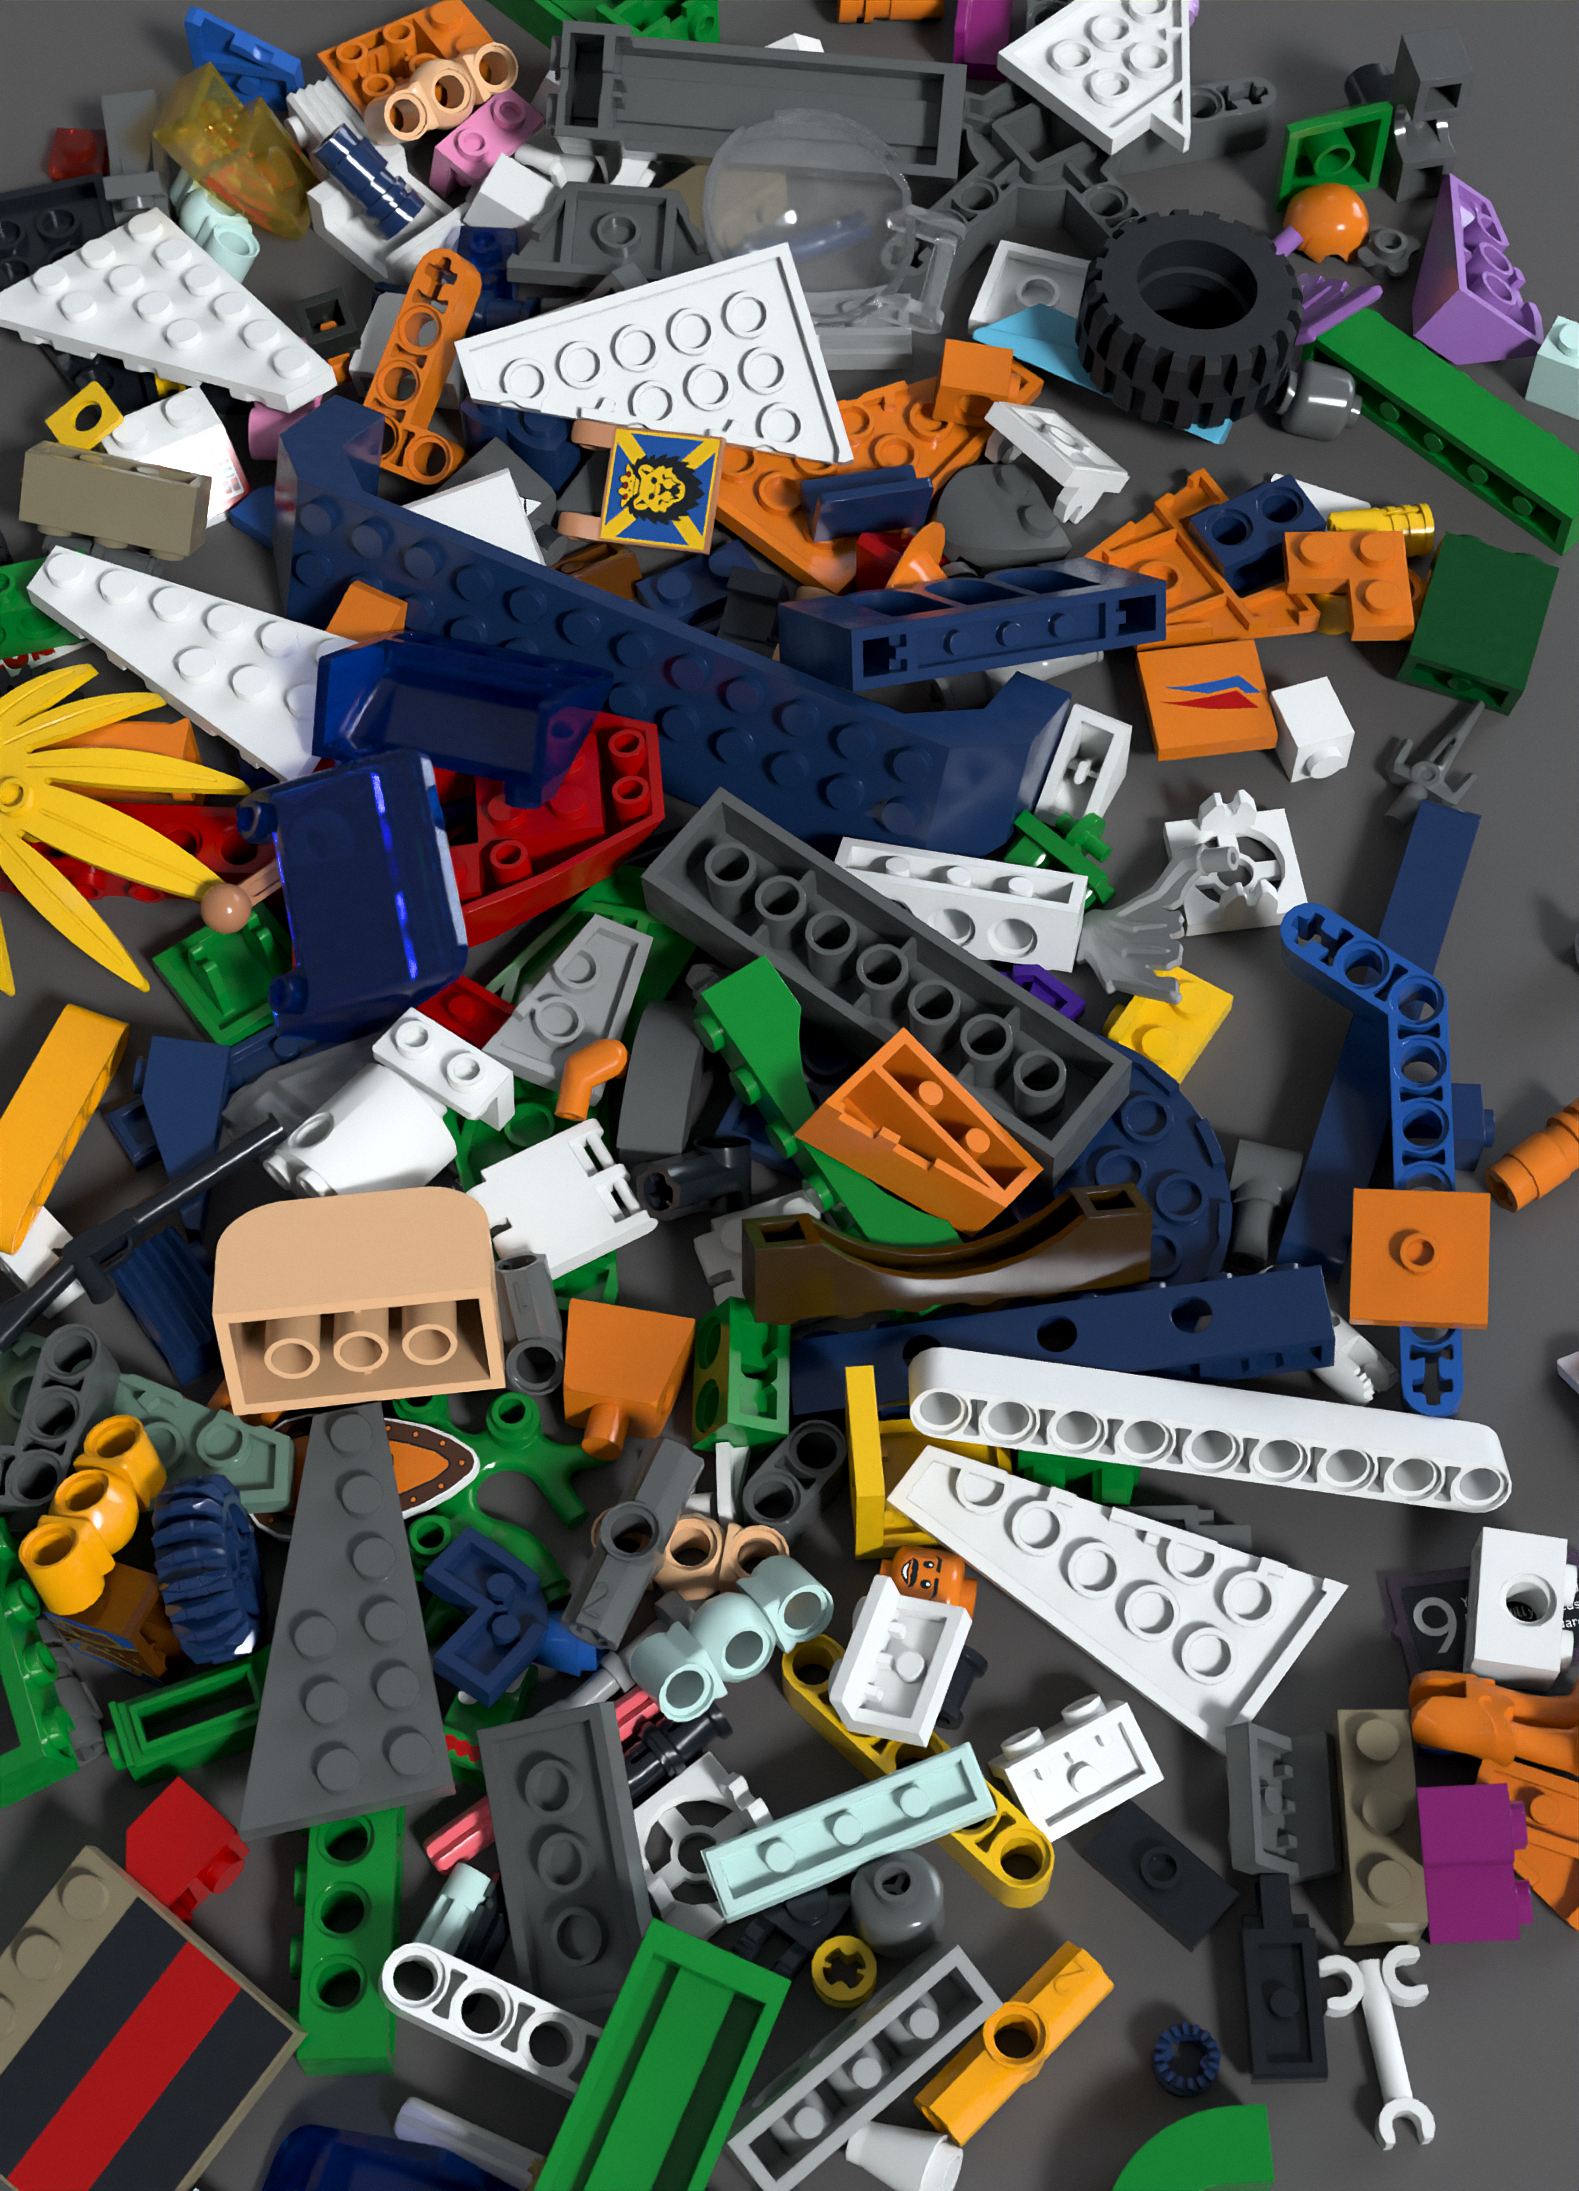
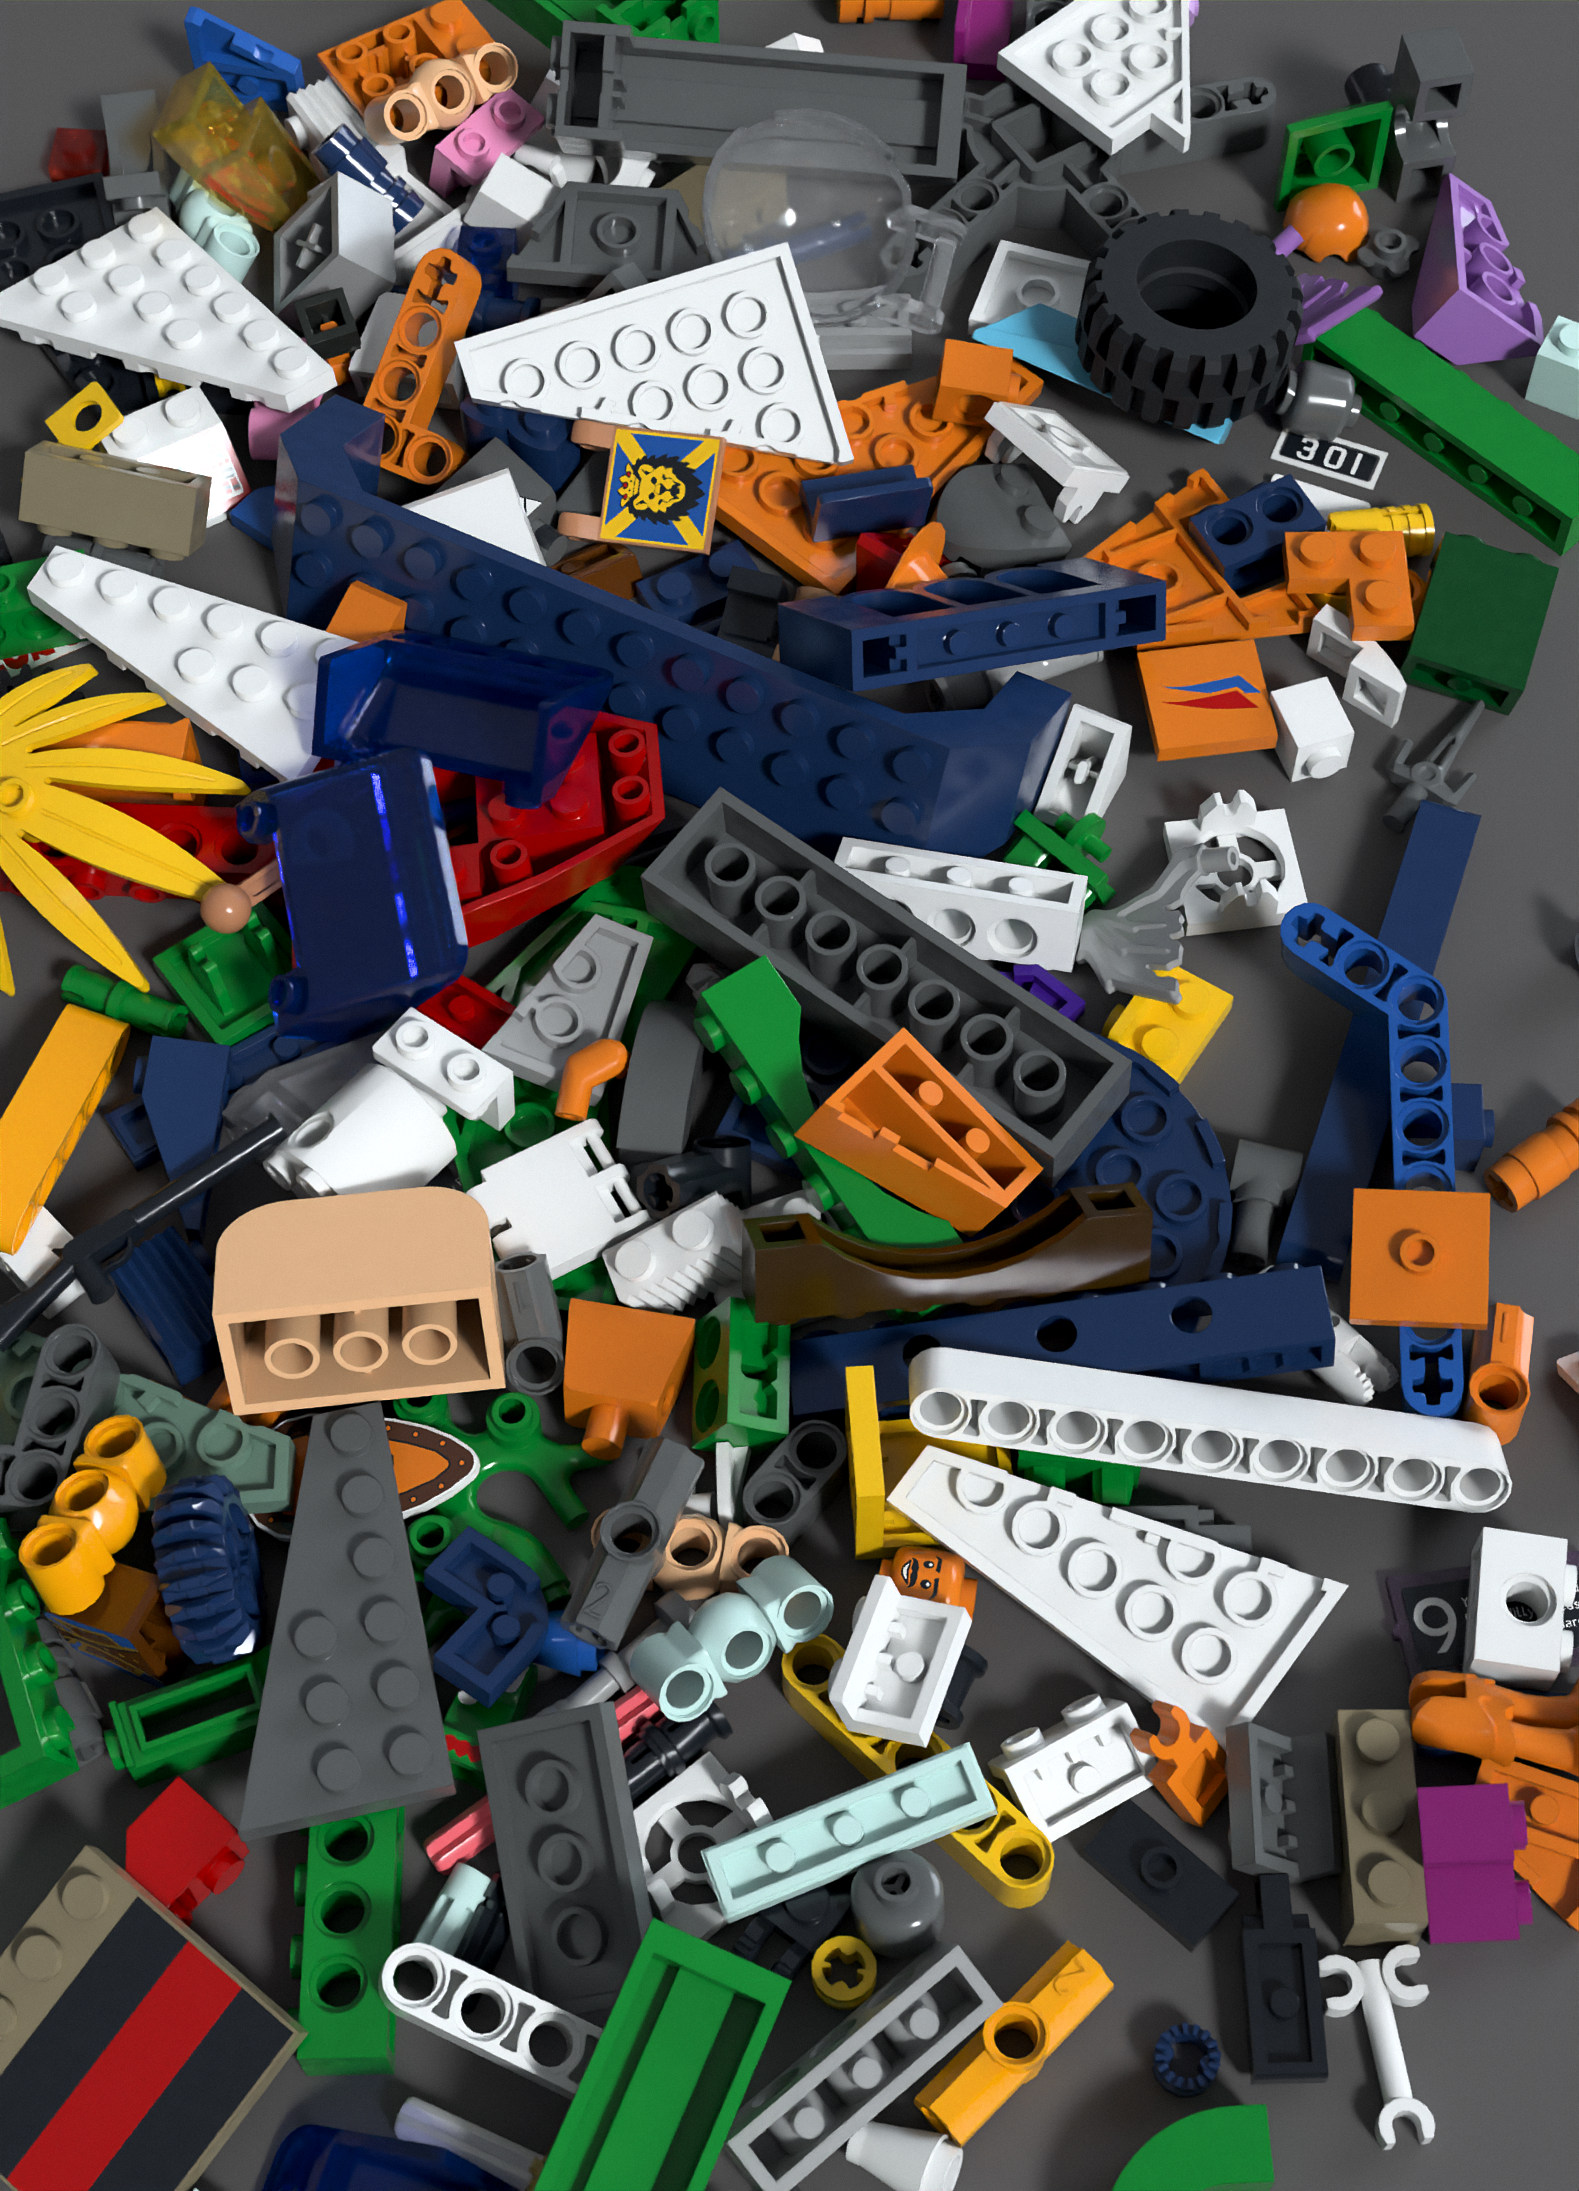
none -> green pin [61,964,189,1039]
none -> light grey brick [274,171,397,332]
none -> white brick [602,1191,748,1315]
none -> orange plate [1130,1700,1228,1828]
none -> sticker [1270,428,1388,490]
none -> white slope [1306,604,1407,728]
none -> orange piece [1459,1303,1534,1446]

